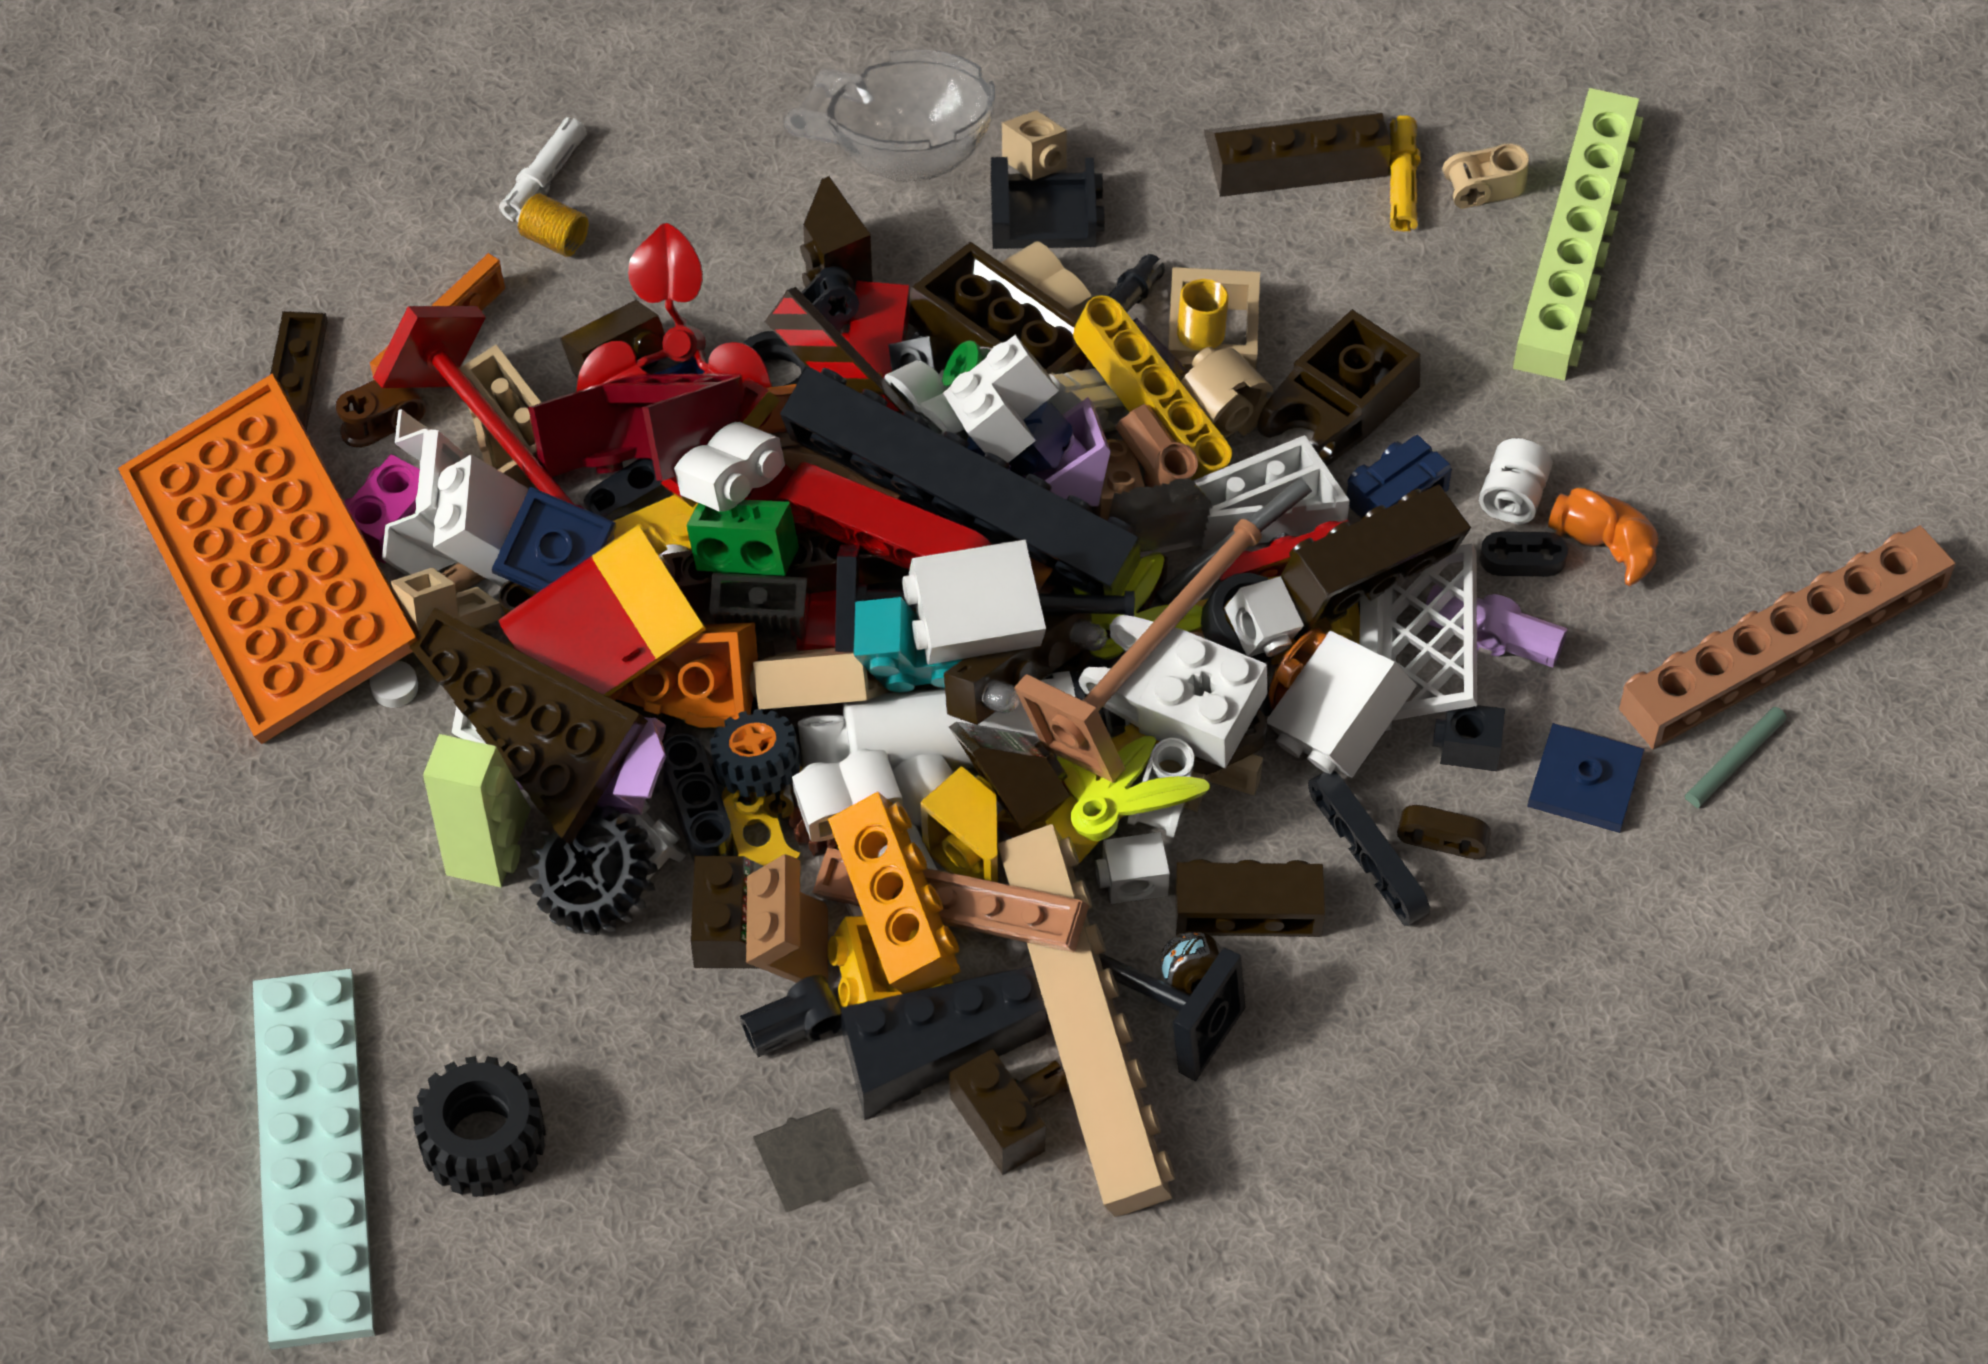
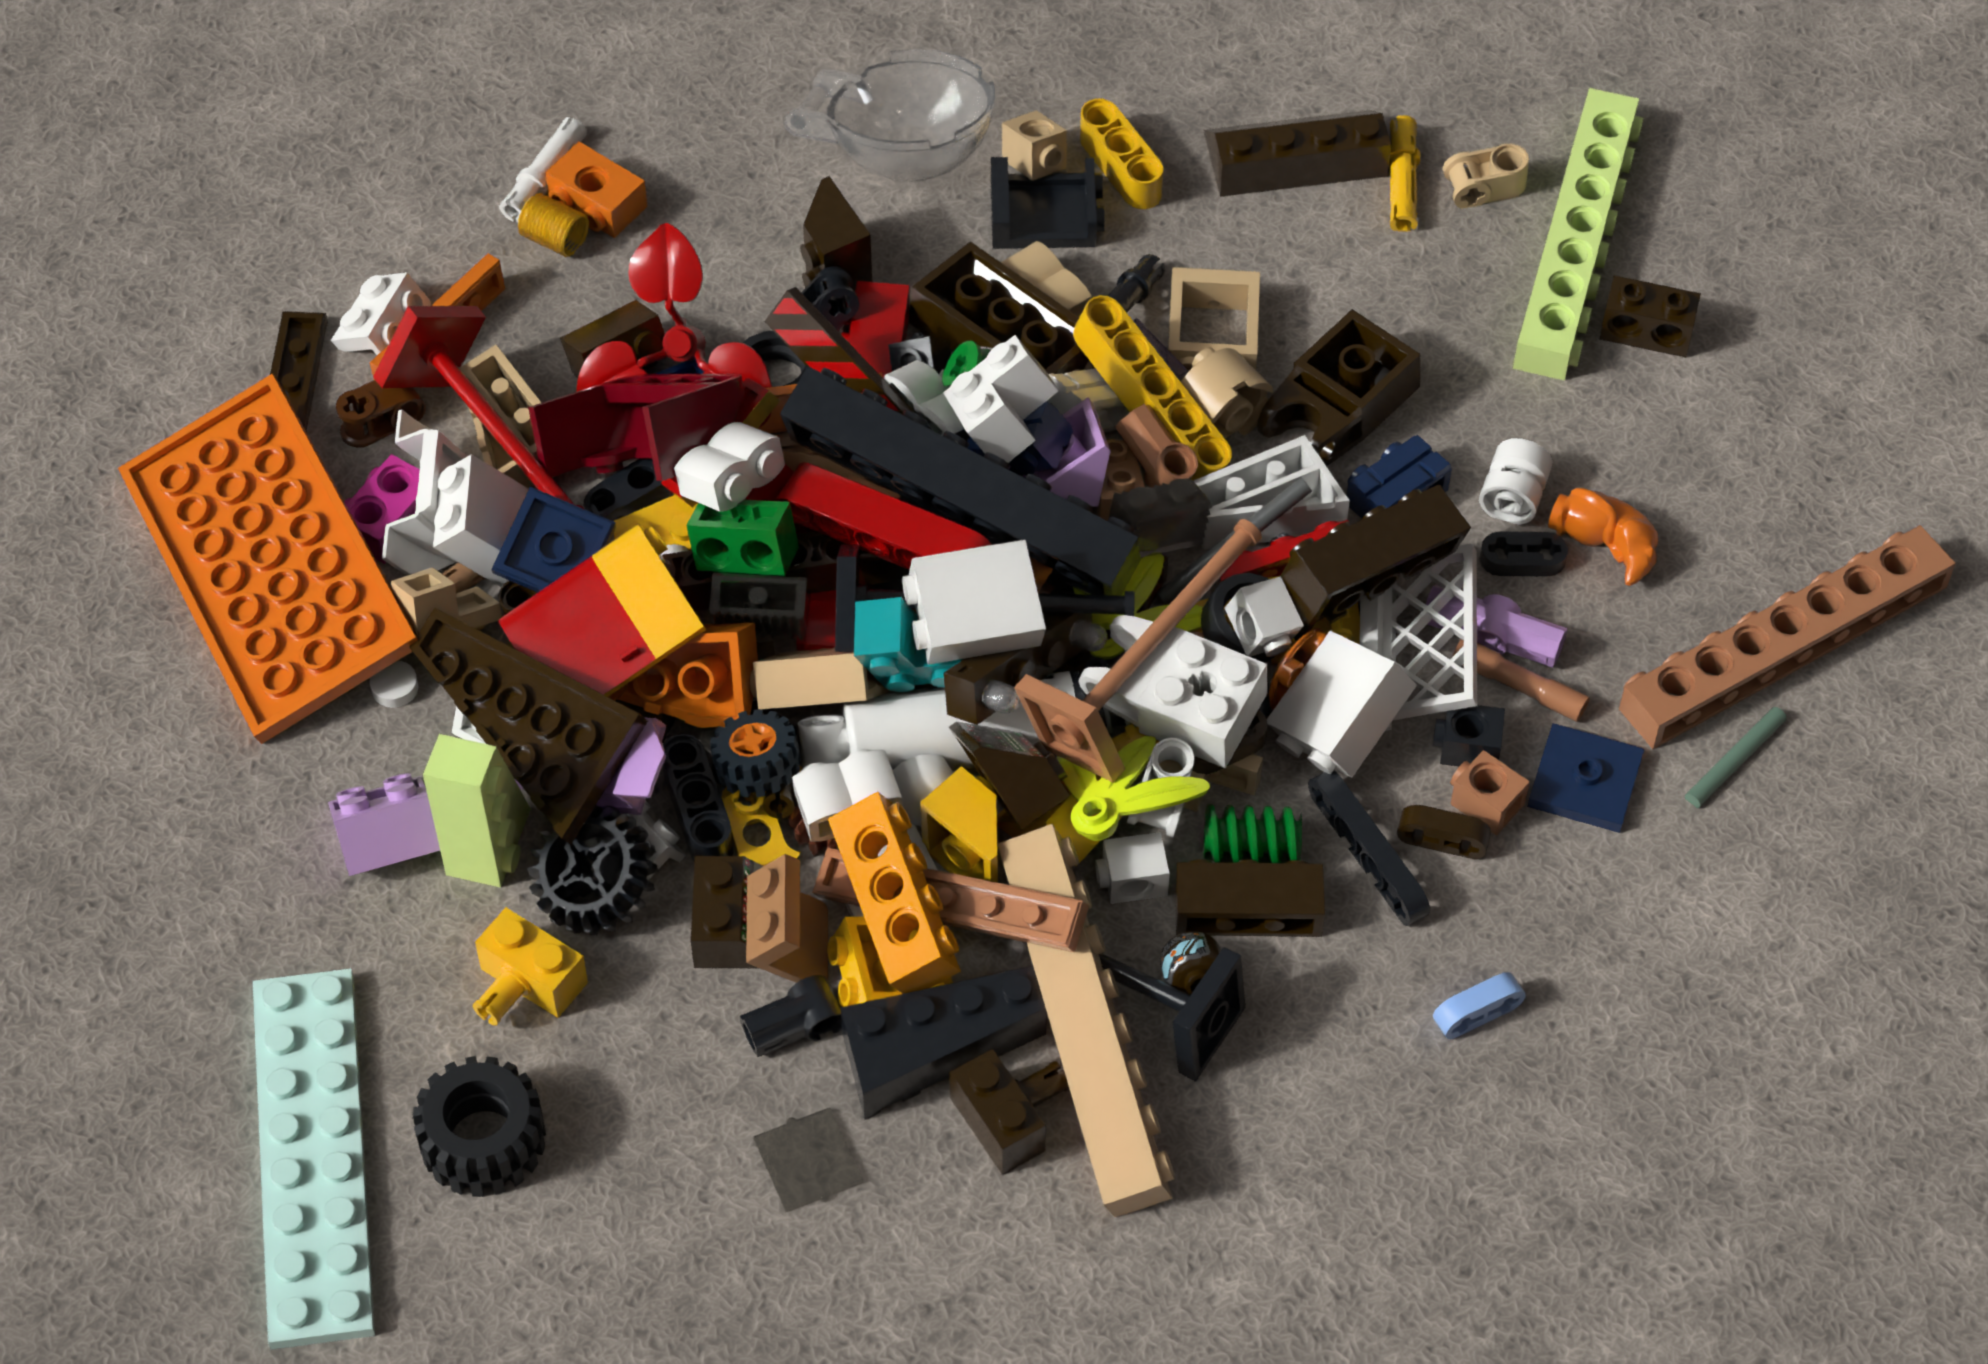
yellow piece [1177,278,1229,351] -> none
none -> lavender slope [328,773,440,876]
none -> white bracket [331,273,431,355]
none -> yellow brick [472,907,588,1026]
none -> orange brick [545,141,648,238]
none -> yellow beam [1080,98,1163,209]
none -> green piece [1203,804,1302,863]
none -> light blue beam [1433,972,1526,1039]
none -> nougat brick [1450,750,1530,836]
none -> nougat piece [1452,639,1590,722]
none -> dark brown brick [1599,275,1701,358]

